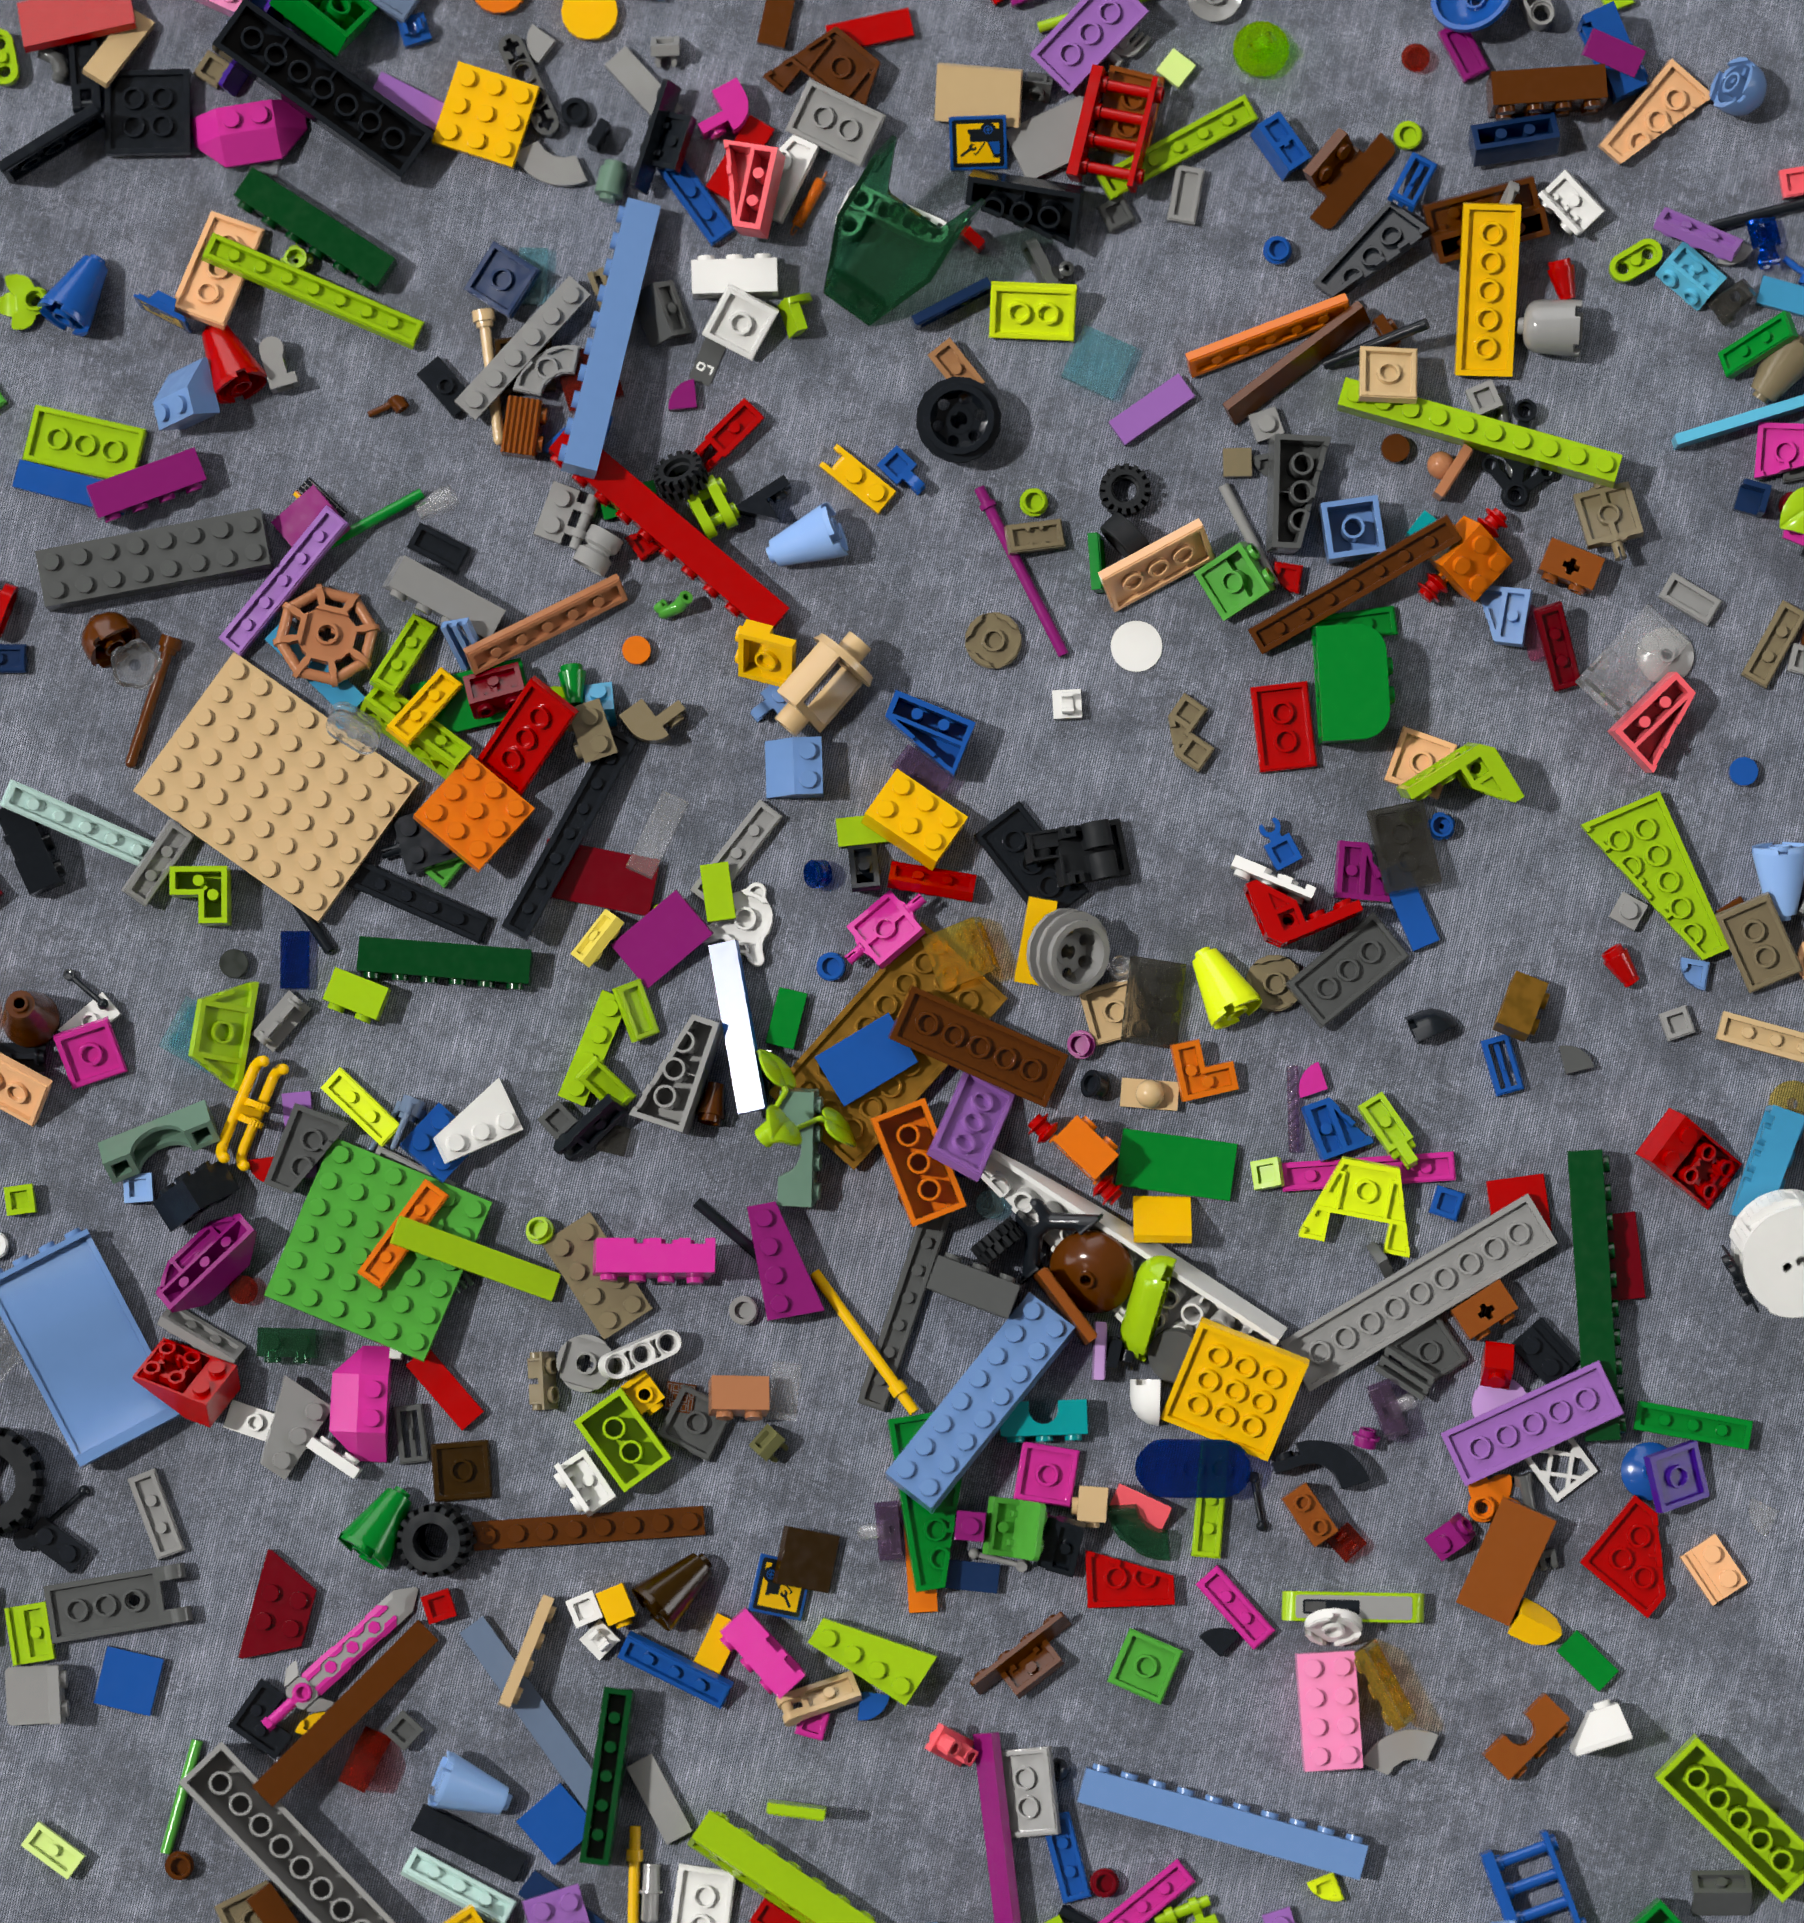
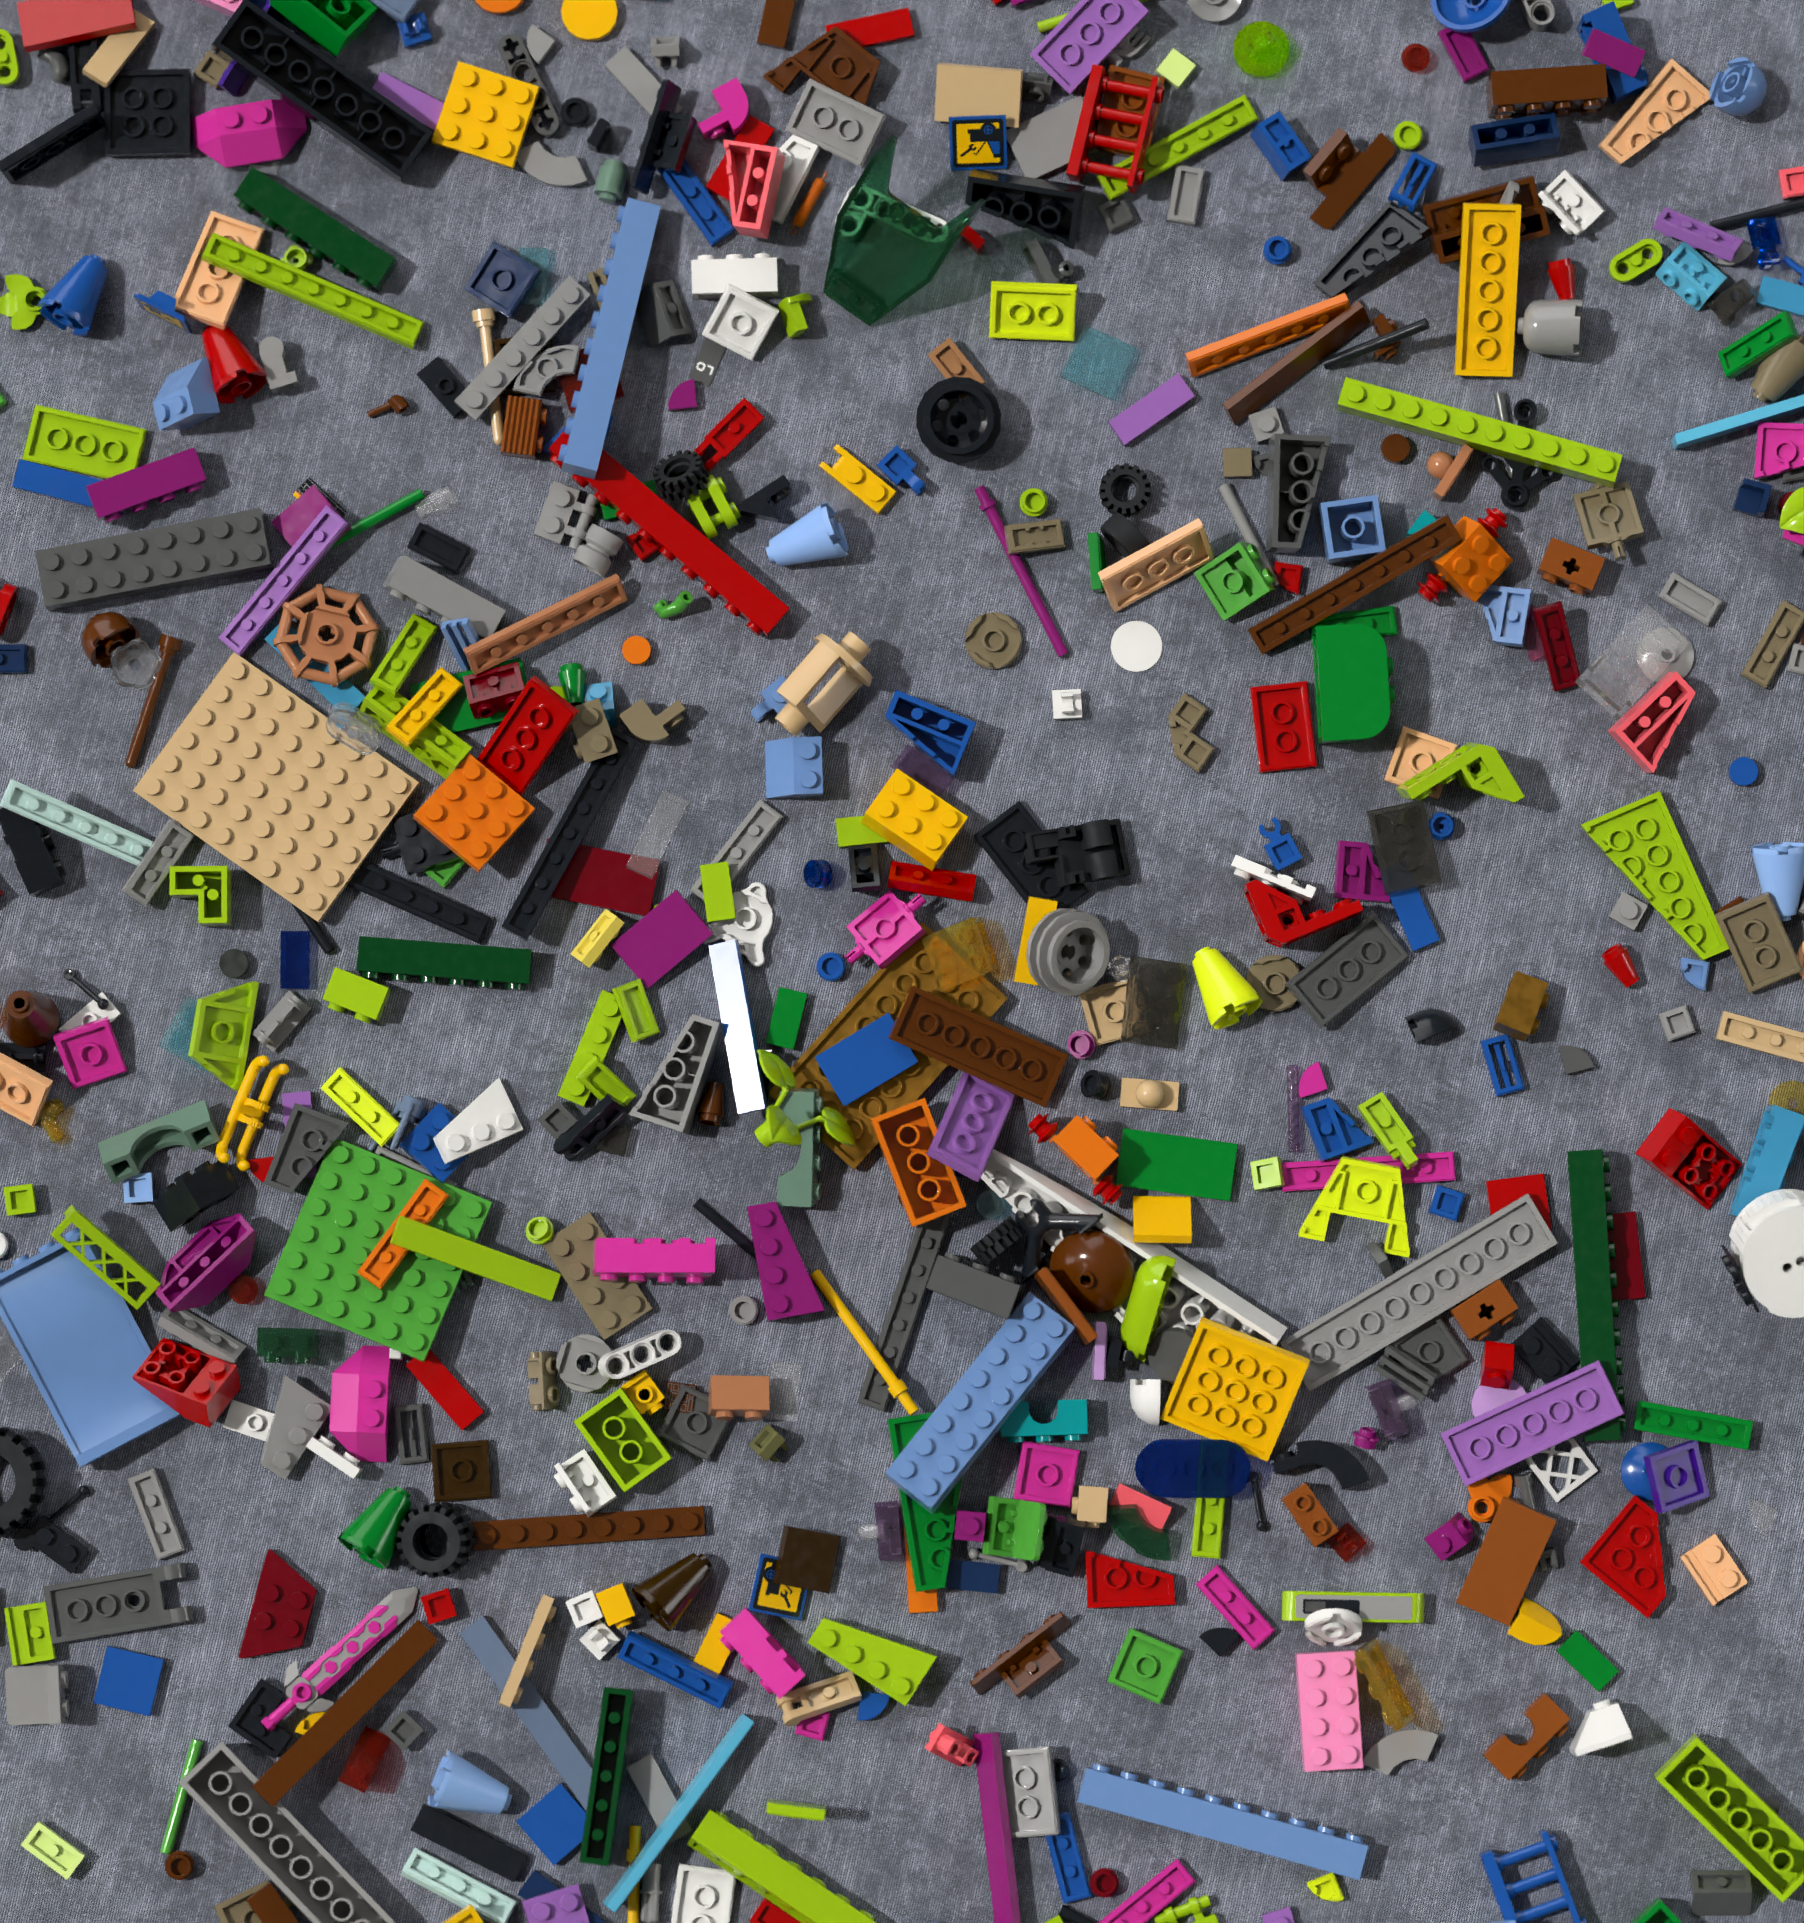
yellow plate [735,619,796,687] -> none
dark blue tile [911,277,991,330] -> none
orange plate [1170,1039,1239,1102] -> none
tan tile [1359,346,1418,404] -> none
light grey tile [1465,379,1503,415] -> none
none -> clear yellow arm [41,1099,65,1144]
none -> lime fence [51,1204,160,1310]
none -> medium azure tile [603,1713,754,1912]

